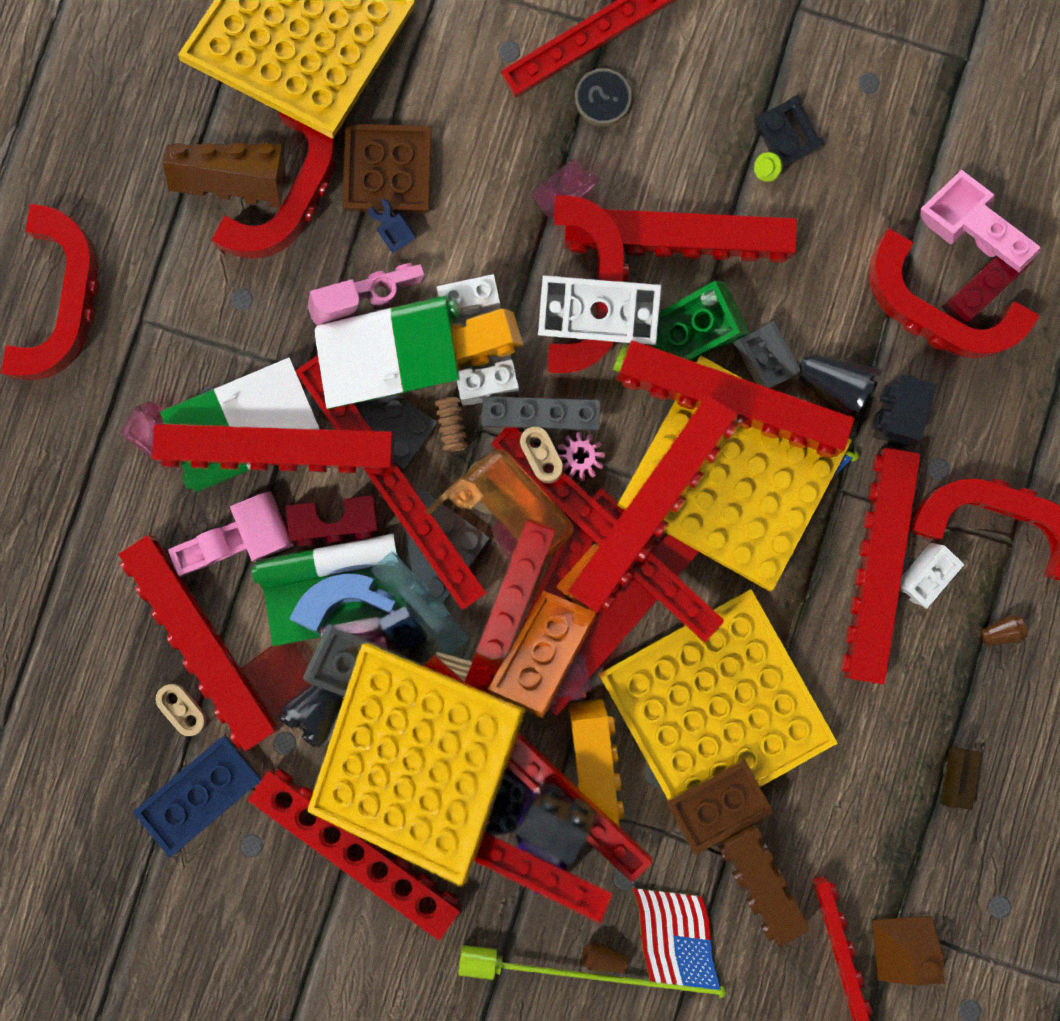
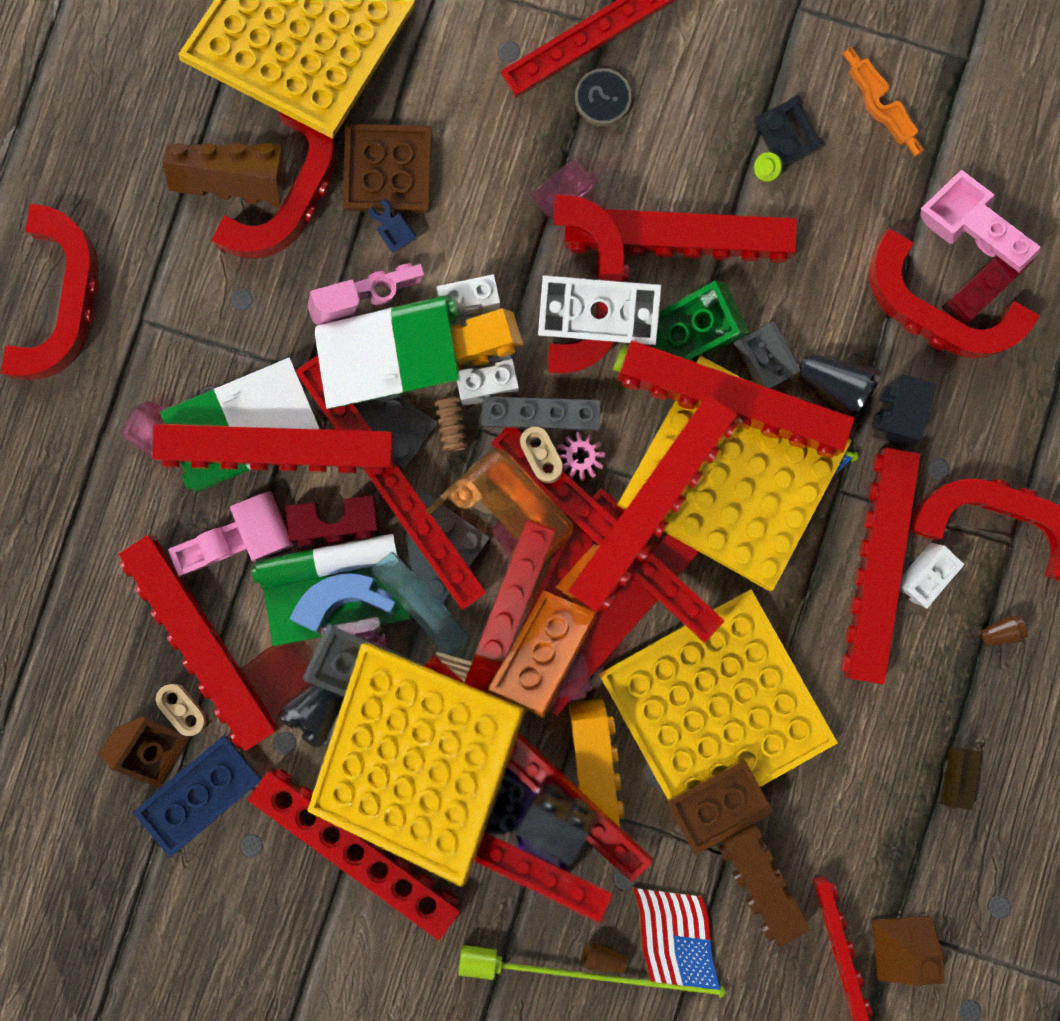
dark blue plate [379,607,426,652] -> none
none -> reddish brown slope [99,716,190,788]
none -> orange piece [842,46,925,157]

